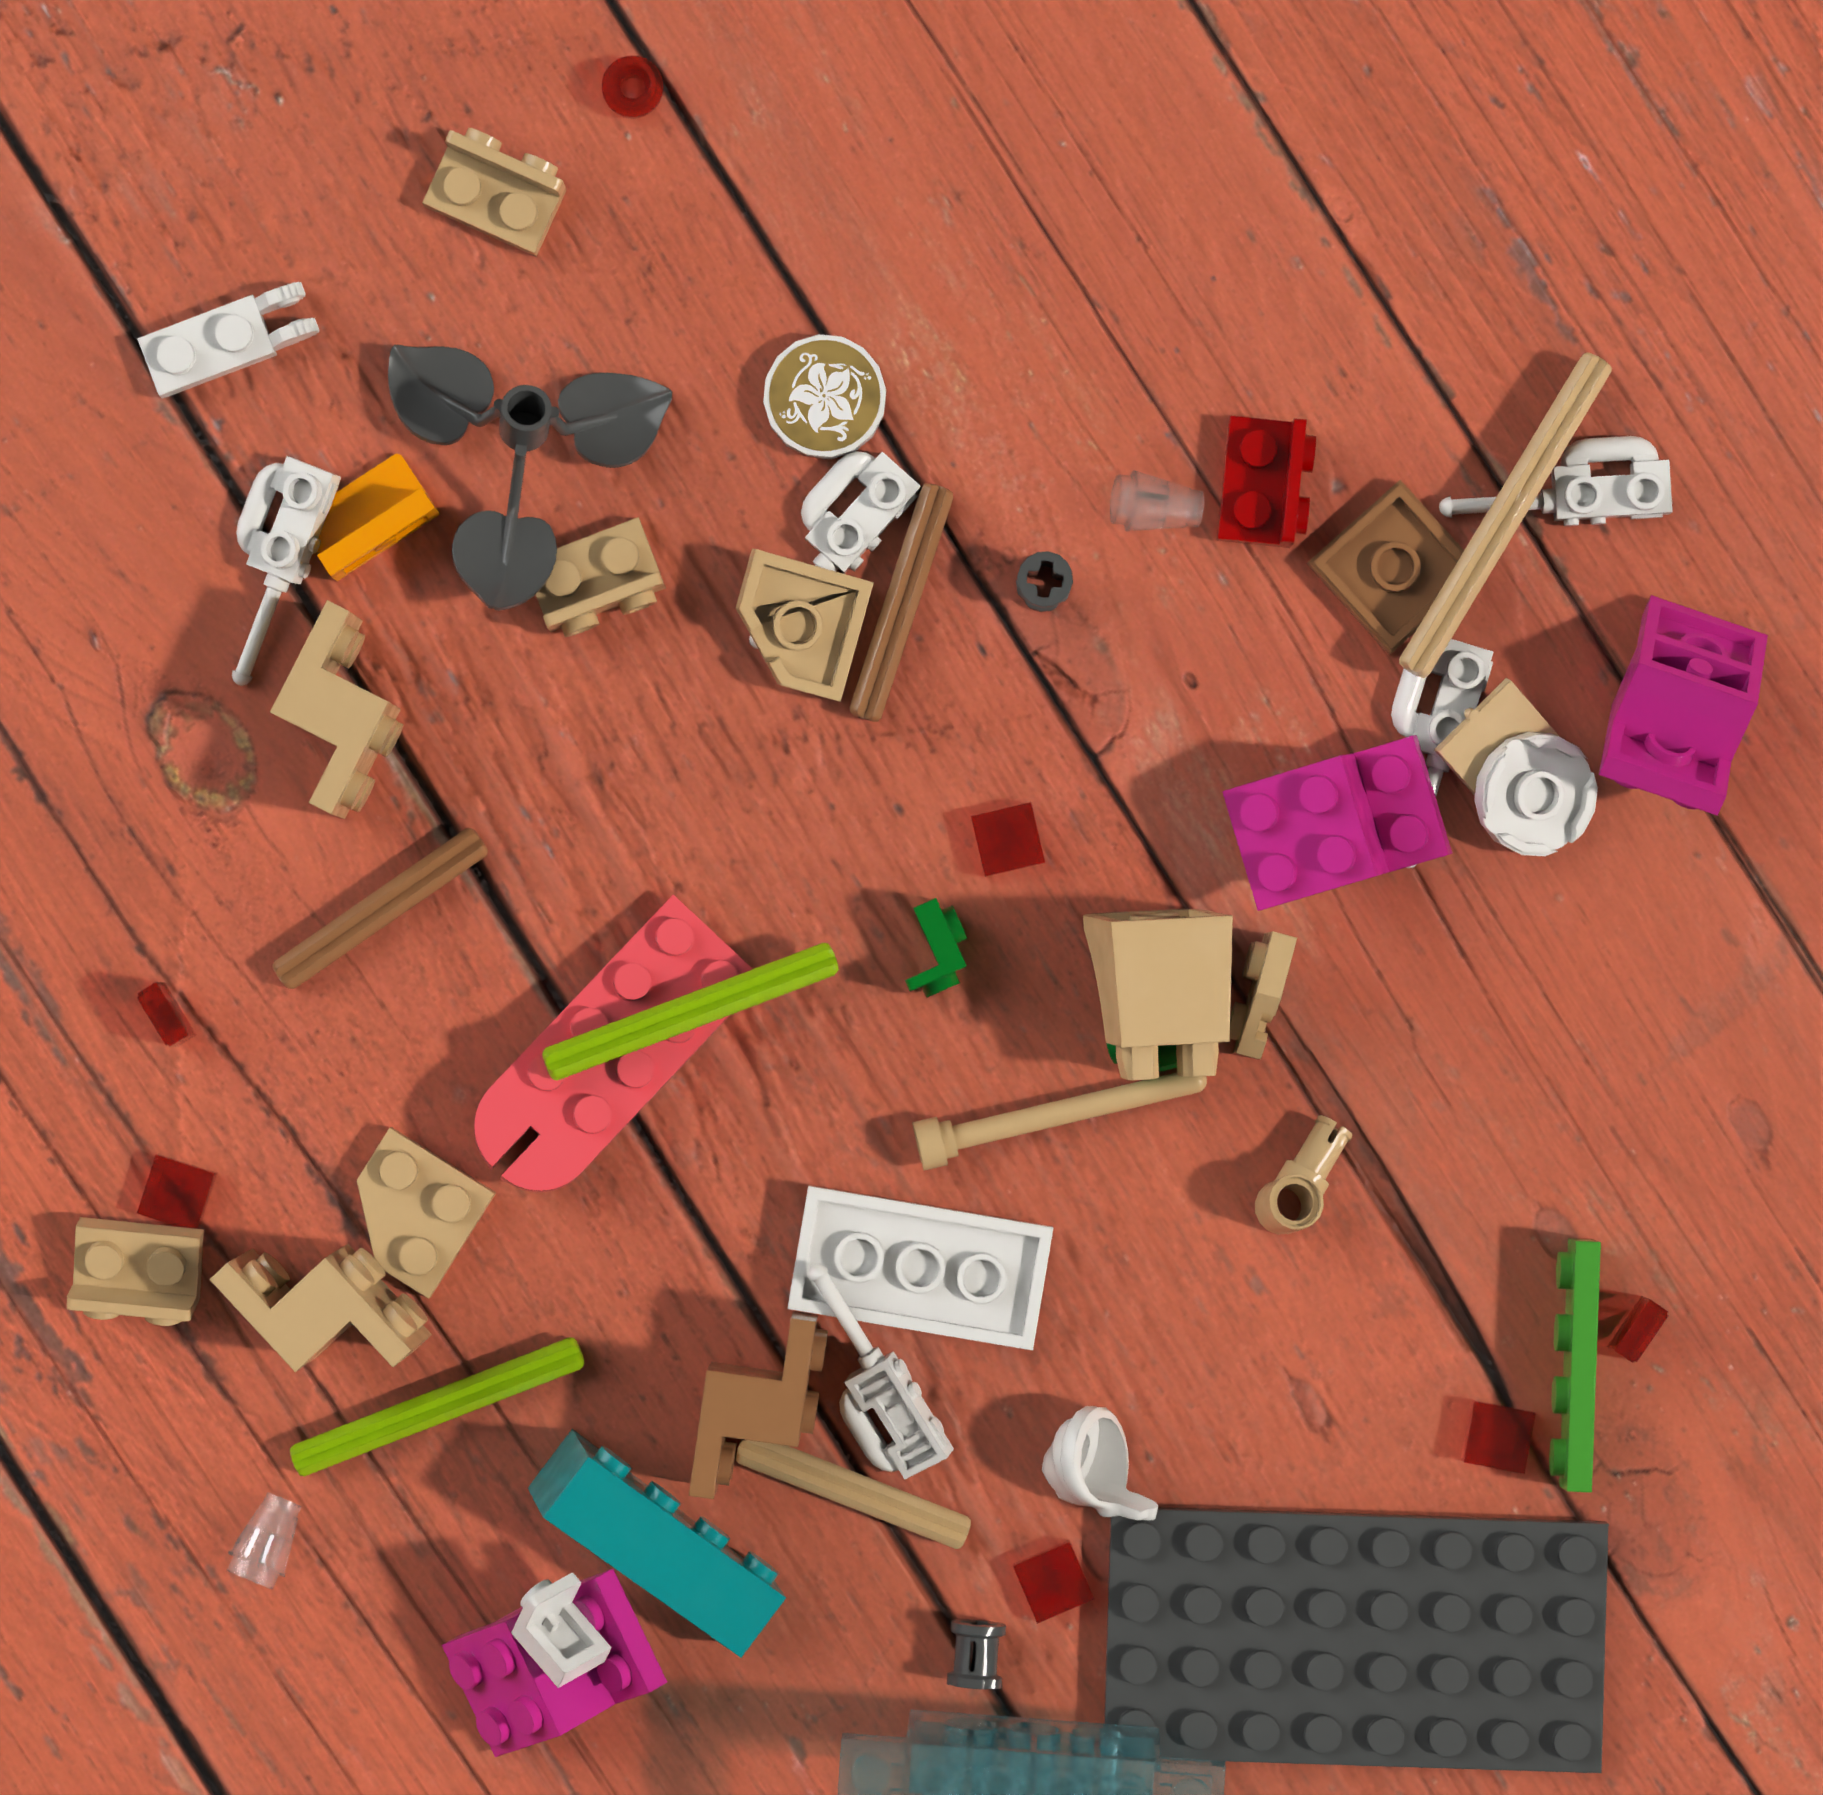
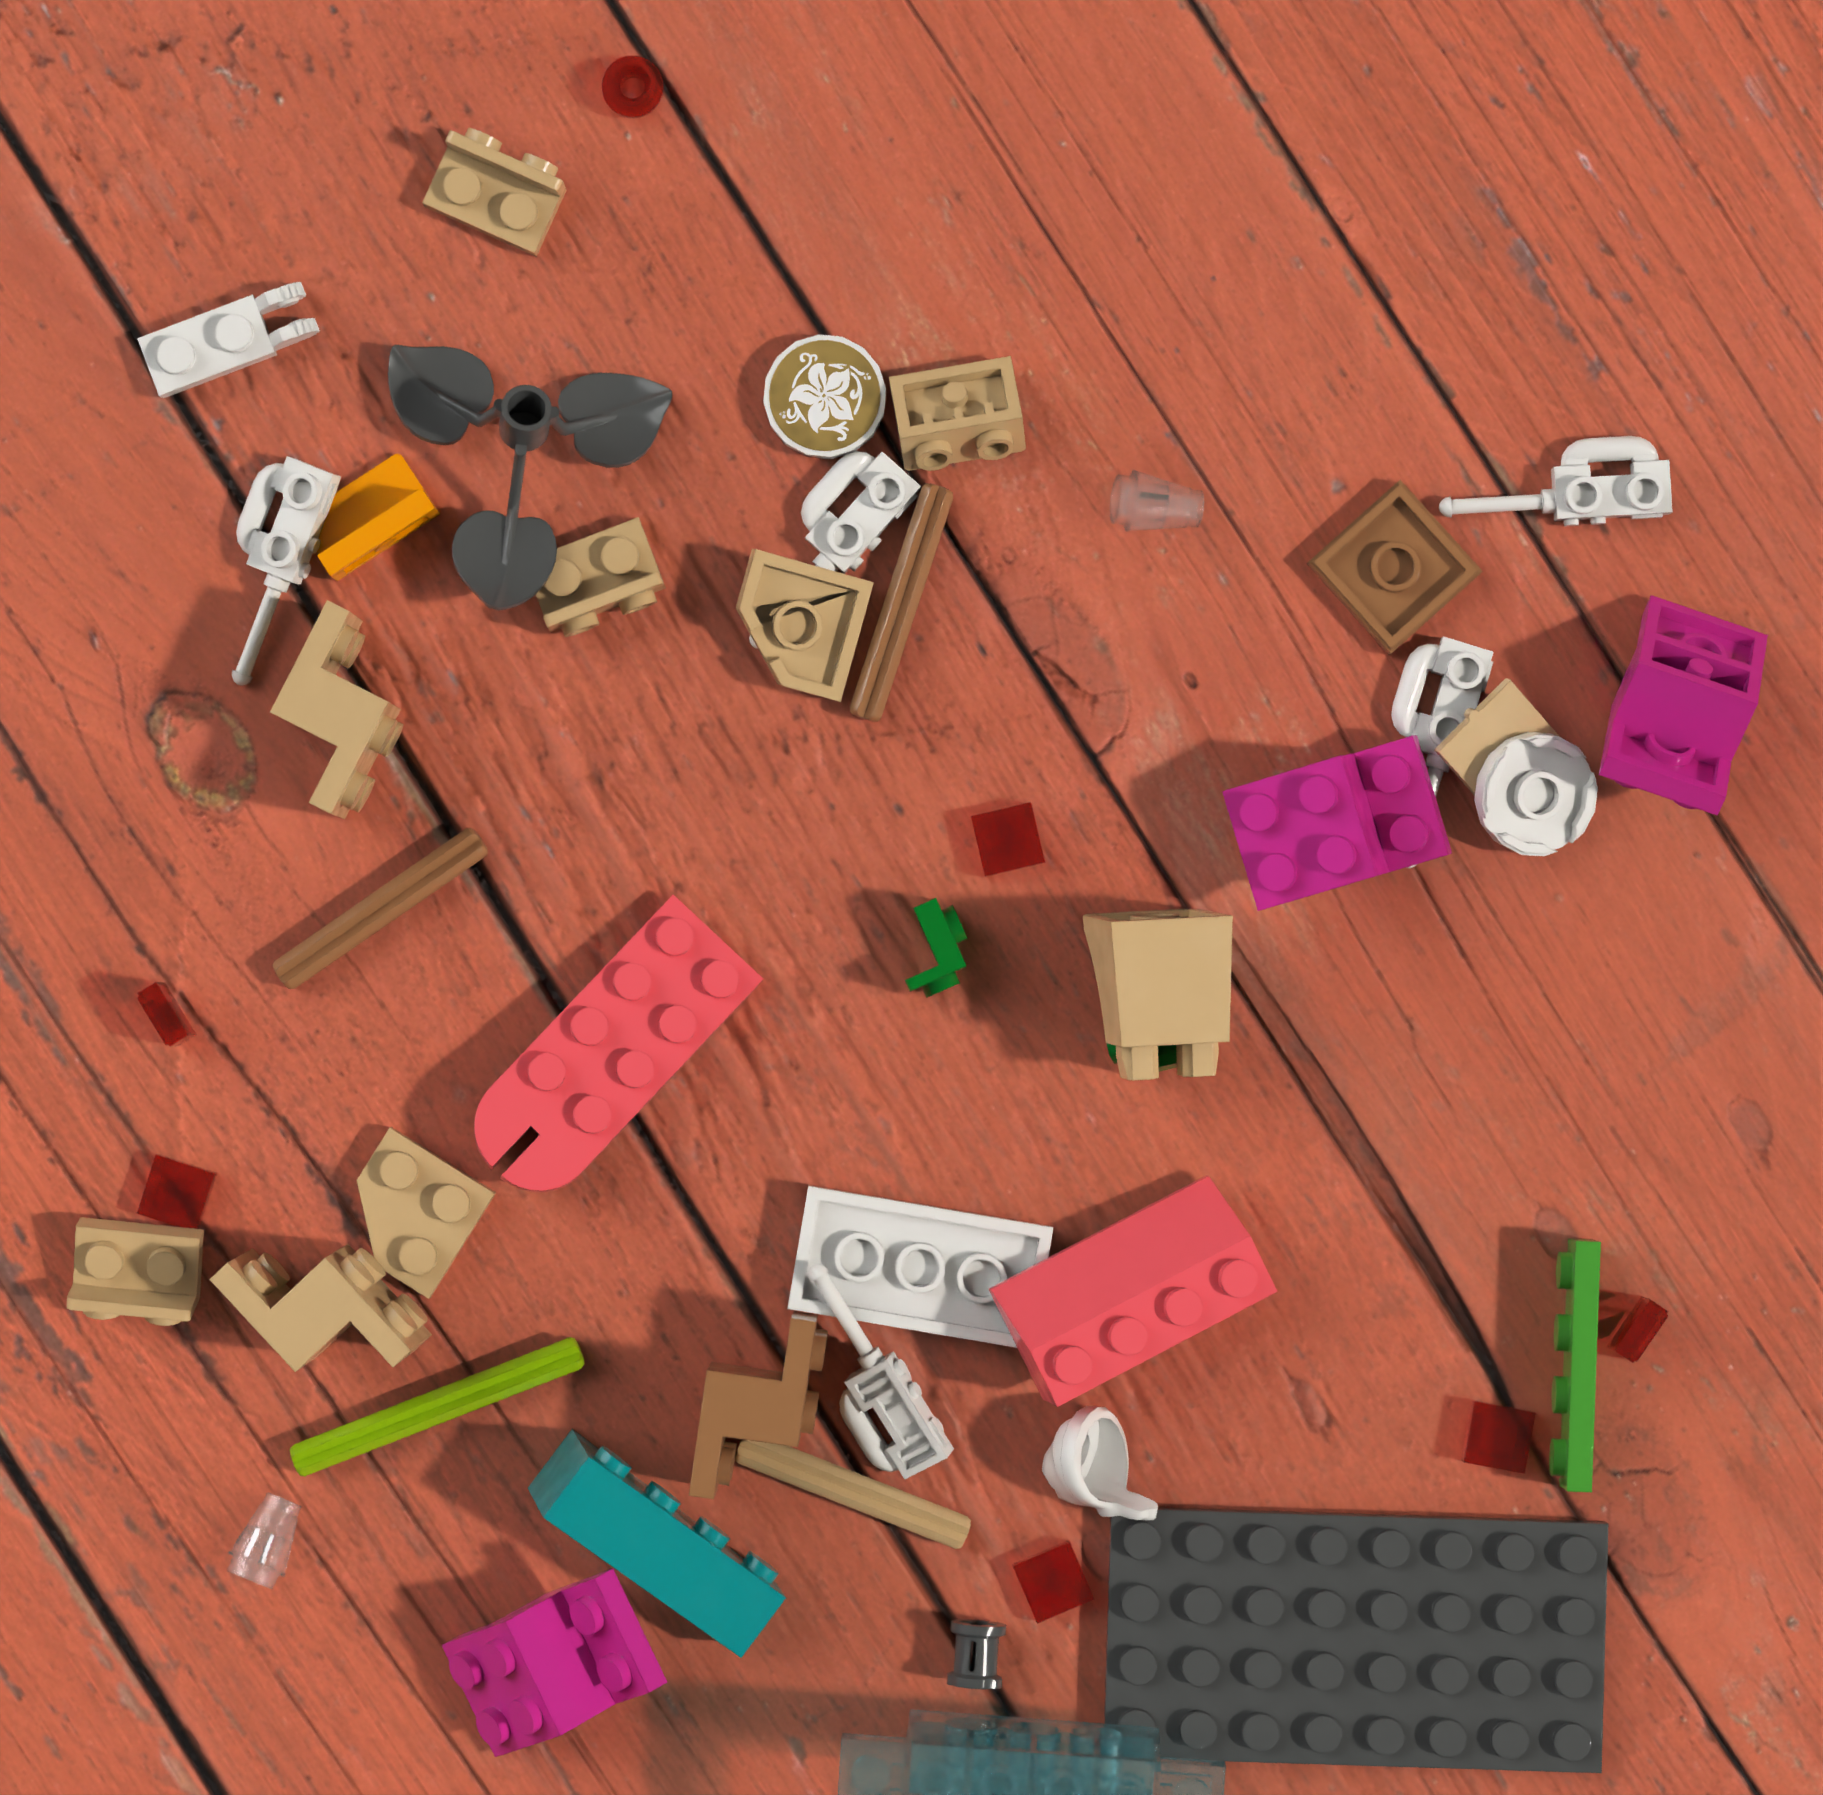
white bracket [511,1573,612,1688] -> none
lime axle [542,943,839,1080] -> none
tan piece [912,1072,1207,1171] -> none
dark grey bush [1016,551,1073,612] -> none
red bracket [1216,416,1316,548] -> none
tan plate [1230,931,1297,1060] -> none
tan pin [1255,1115,1353,1235] -> none
tan axle [1399,352,1612,678] -> none
none -> tan bracket [889,356,1026,471]
none -> coral slope [989,1175,1278,1407]

